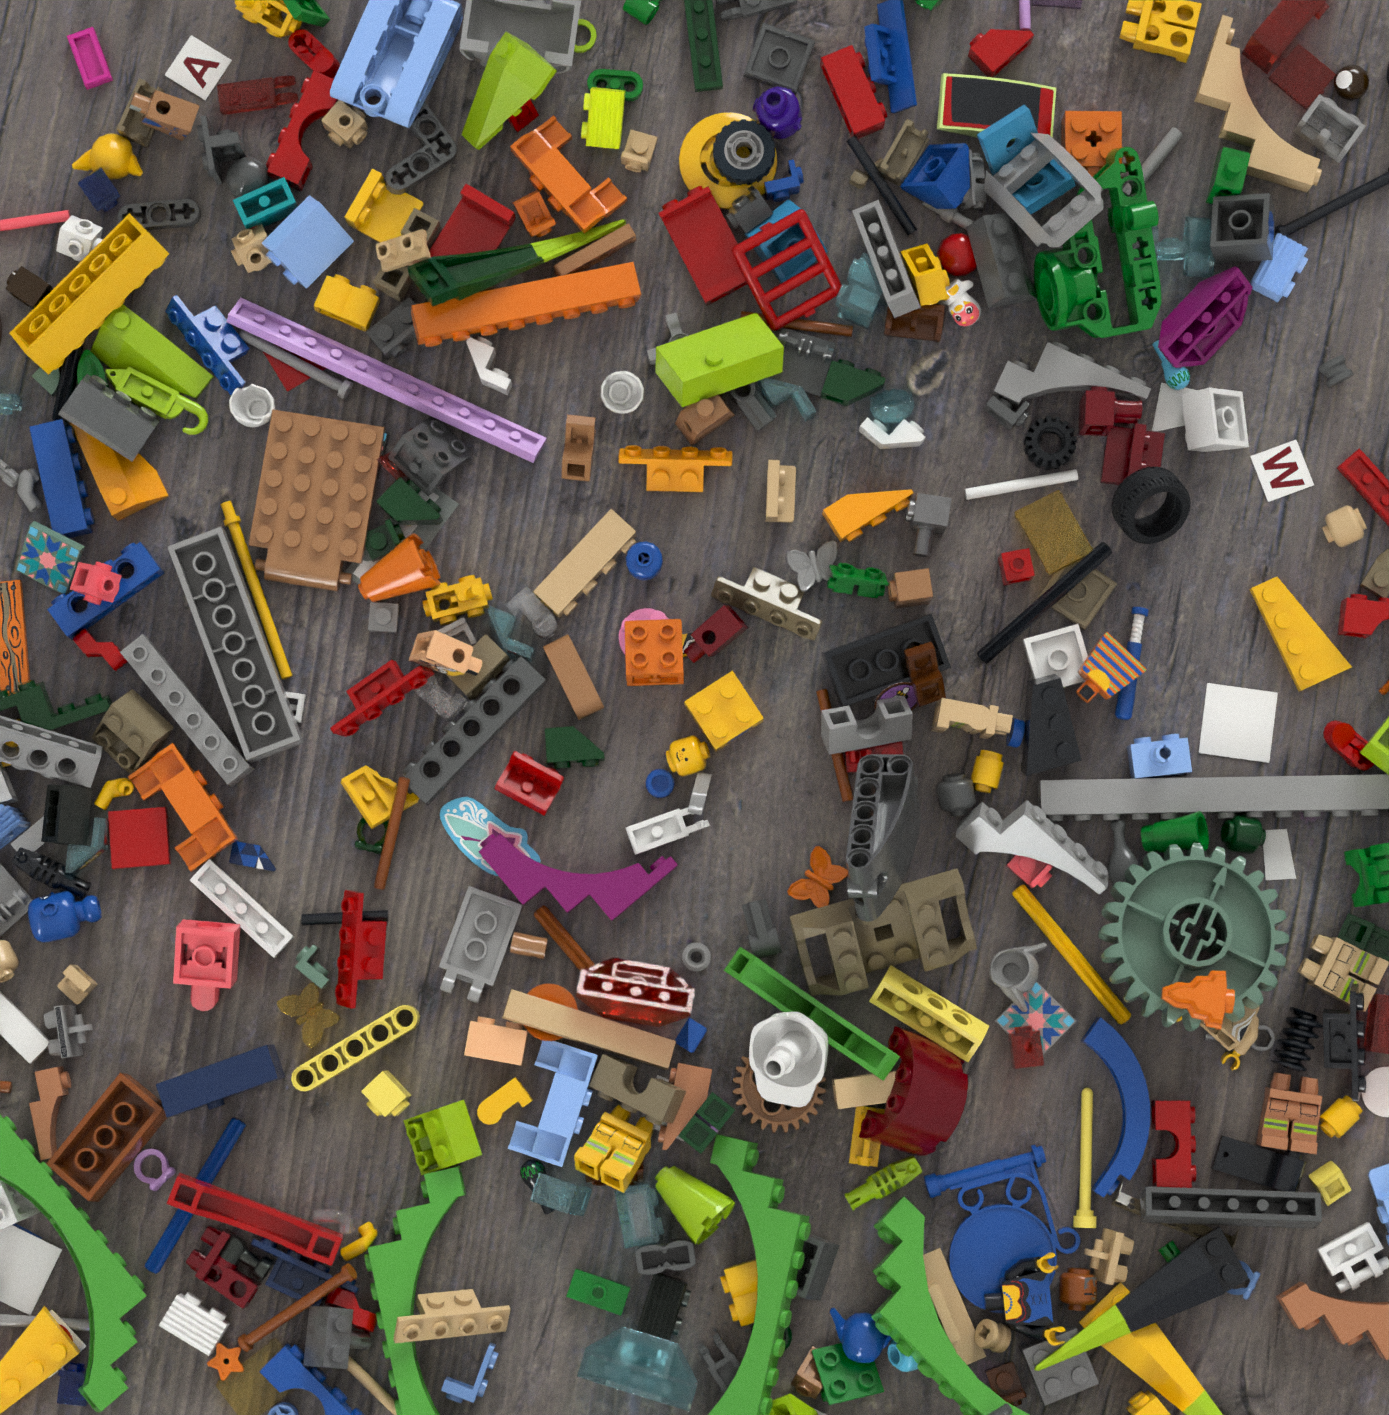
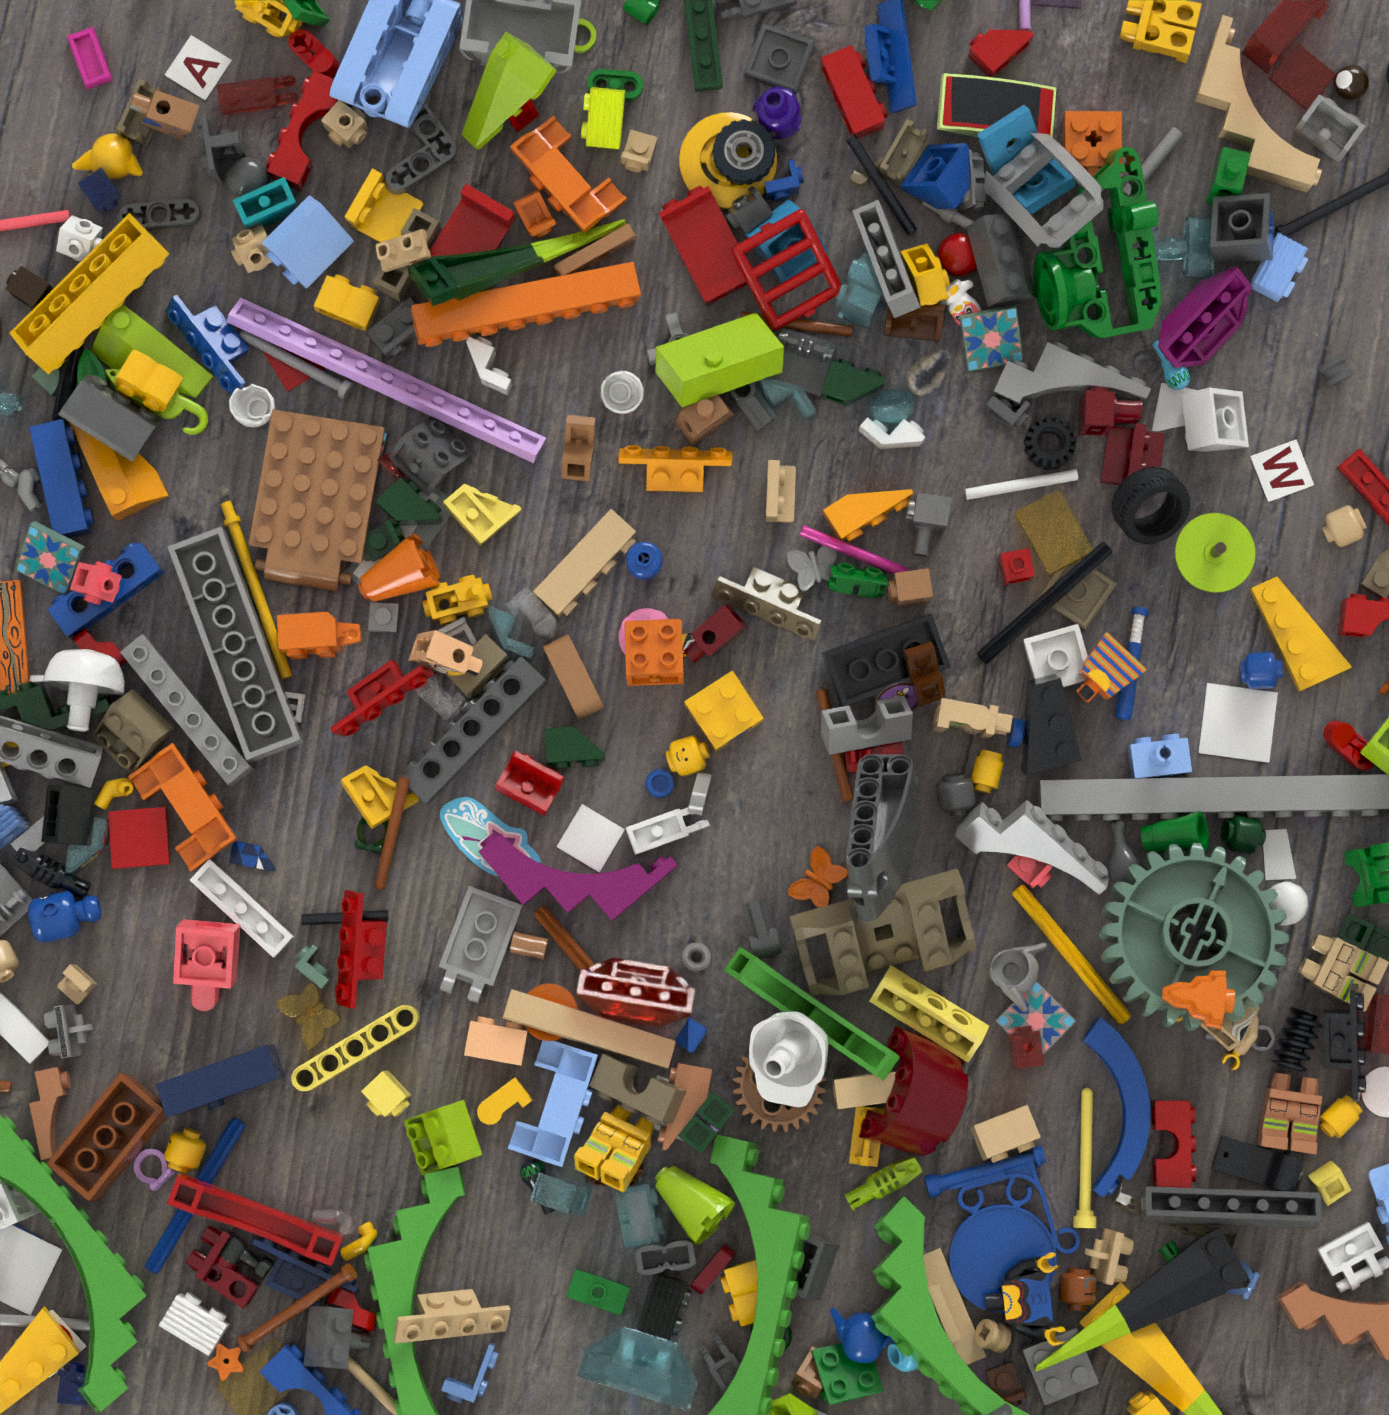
none -> white piece [30,649,125,732]
none -> yellow brick [114,350,183,412]
none -> yellow head [164,1128,206,1173]
none -> orange hinge [277,612,362,660]
none -> light yellow wing [442,484,522,546]
none -> white sticker [557,804,625,872]
none -> dark red beam [689,1243,736,1295]
none -> dark pink bar [799,525,908,574]
none -> tile [959,305,1023,372]
none -> tan brick [970,1105,1041,1163]
none -> lime piece [1175,513,1255,593]
none -> blue head [1241,651,1283,690]
none -> white hair [1269,881,1309,926]

